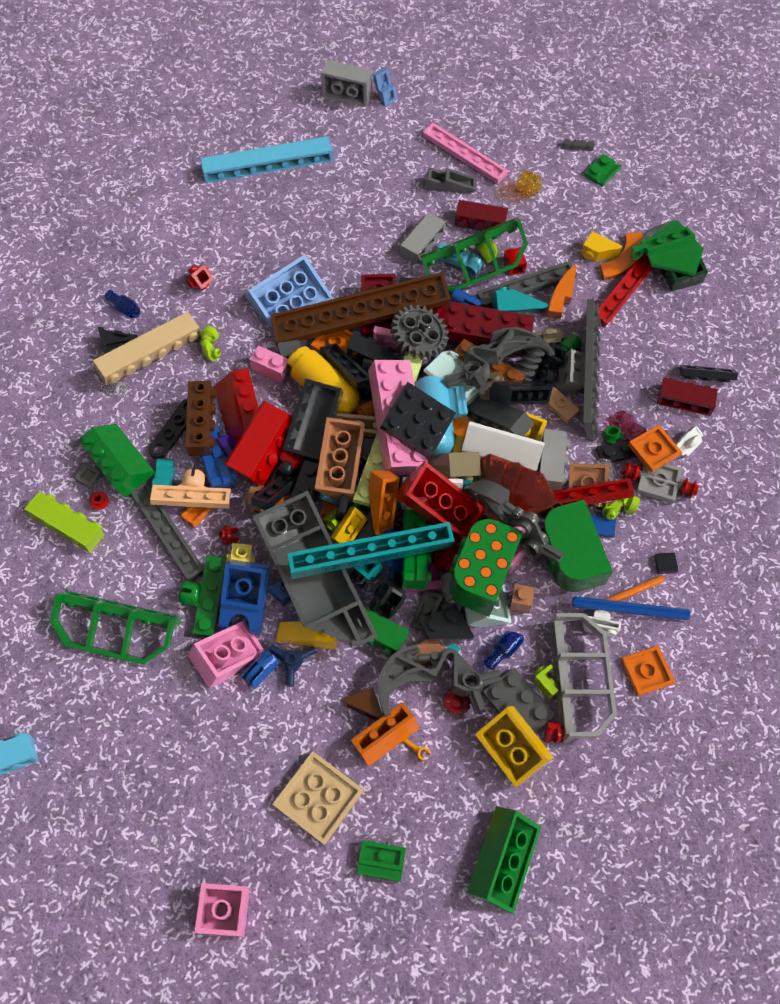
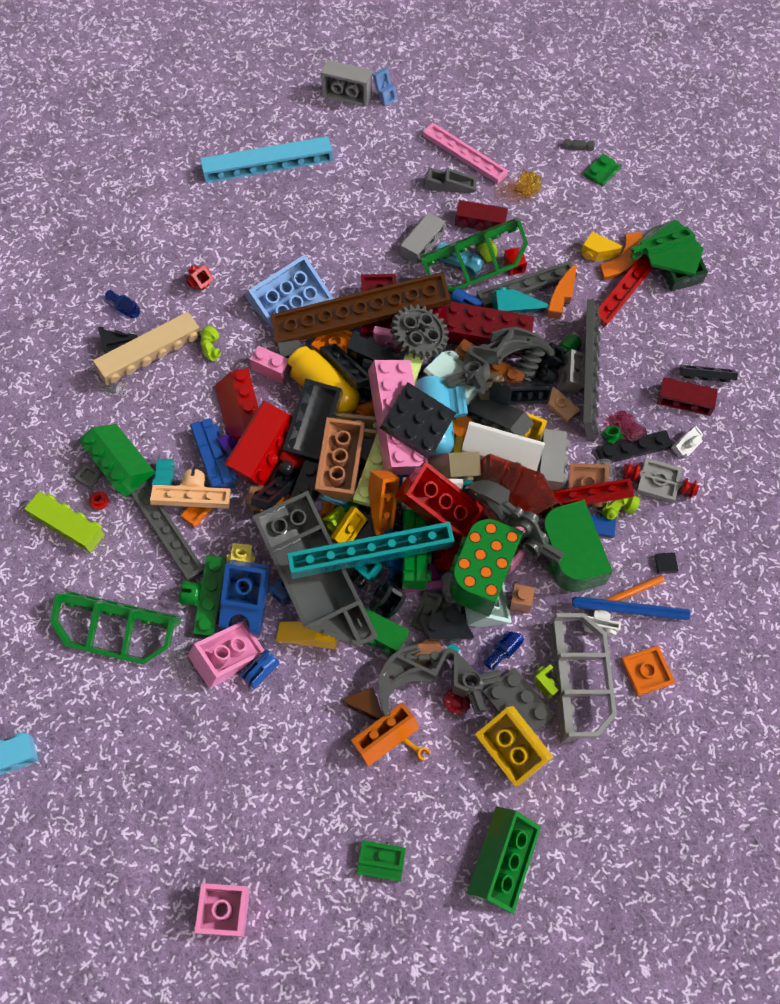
black plate [149,399,187,459] -> none
reddish brown brick [186,380,216,456] -> none
red plate [219,525,239,545] -> none
dark blue piece [269,644,317,687] -> none
tan plate [272,751,364,846] -> none
black tile [335,494,349,521] -> none
dark tan piece [533,328,565,345] -> none
red plate [543,722,564,744] -> none
orange plate [628,425,683,473] -> none

